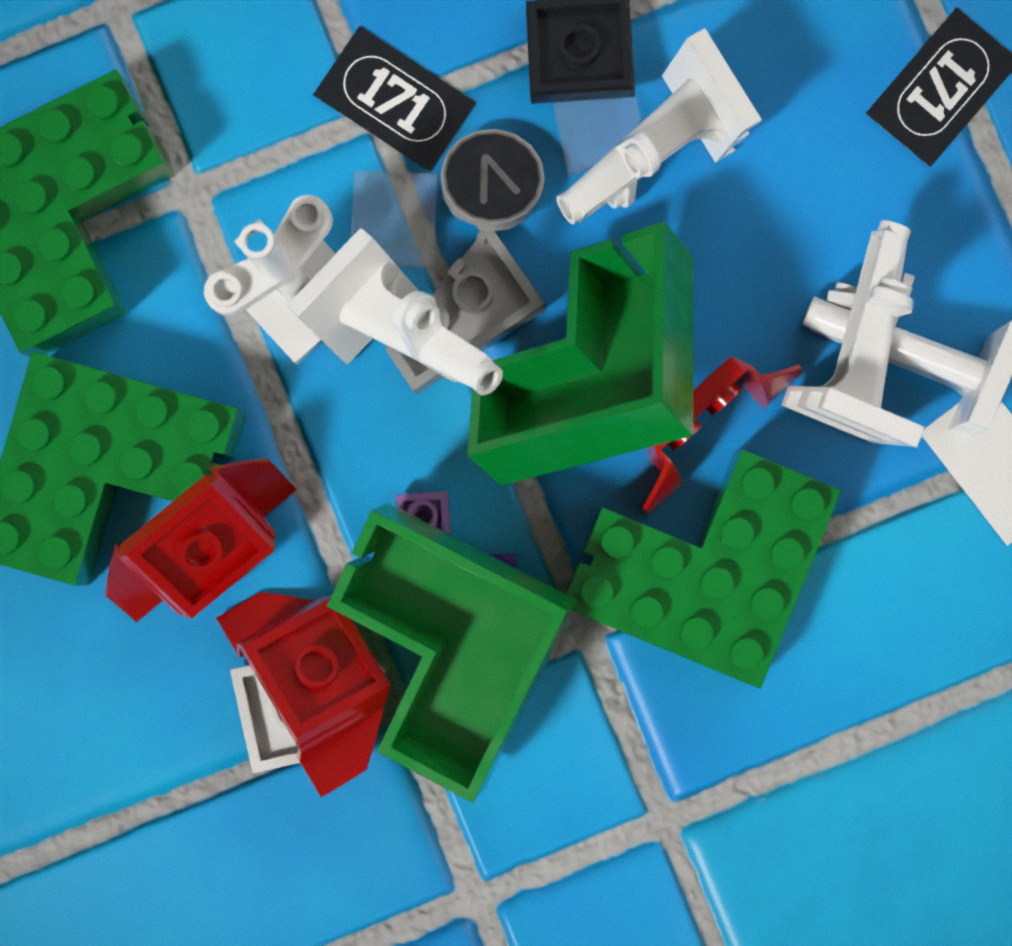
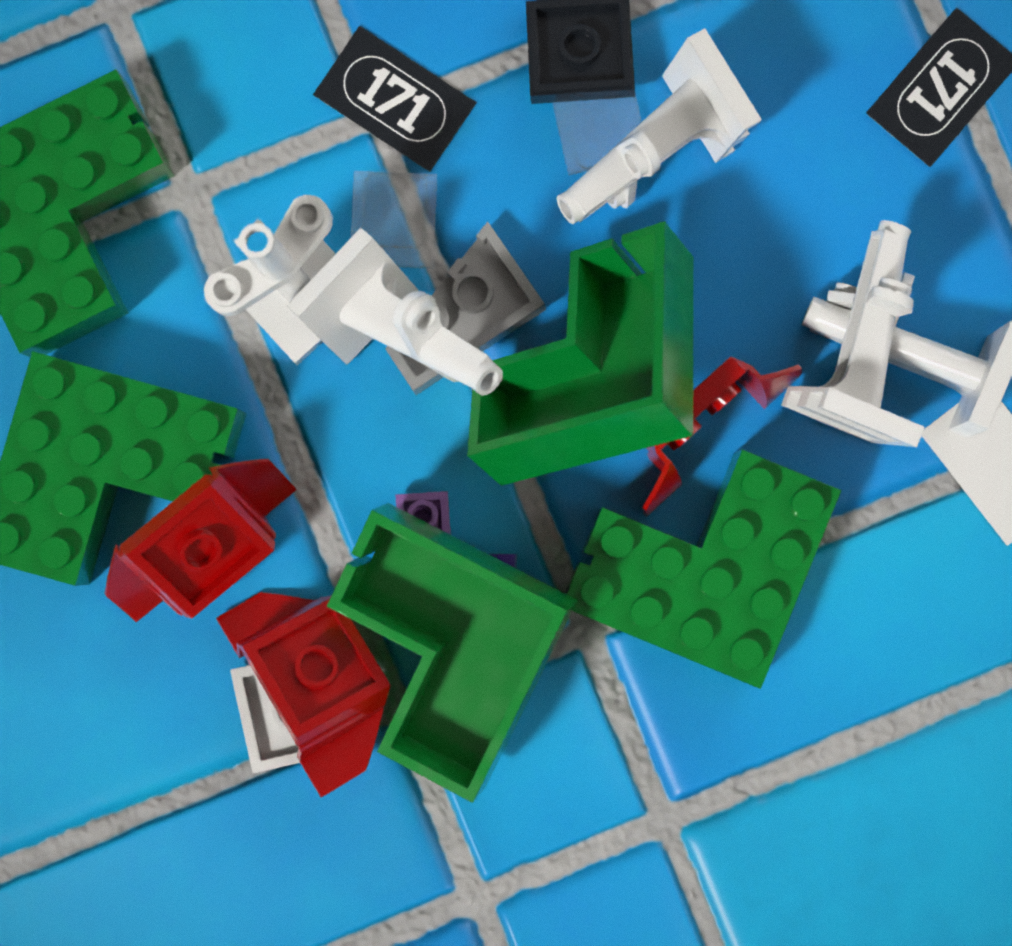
black tile [440,129,545,232] -> none

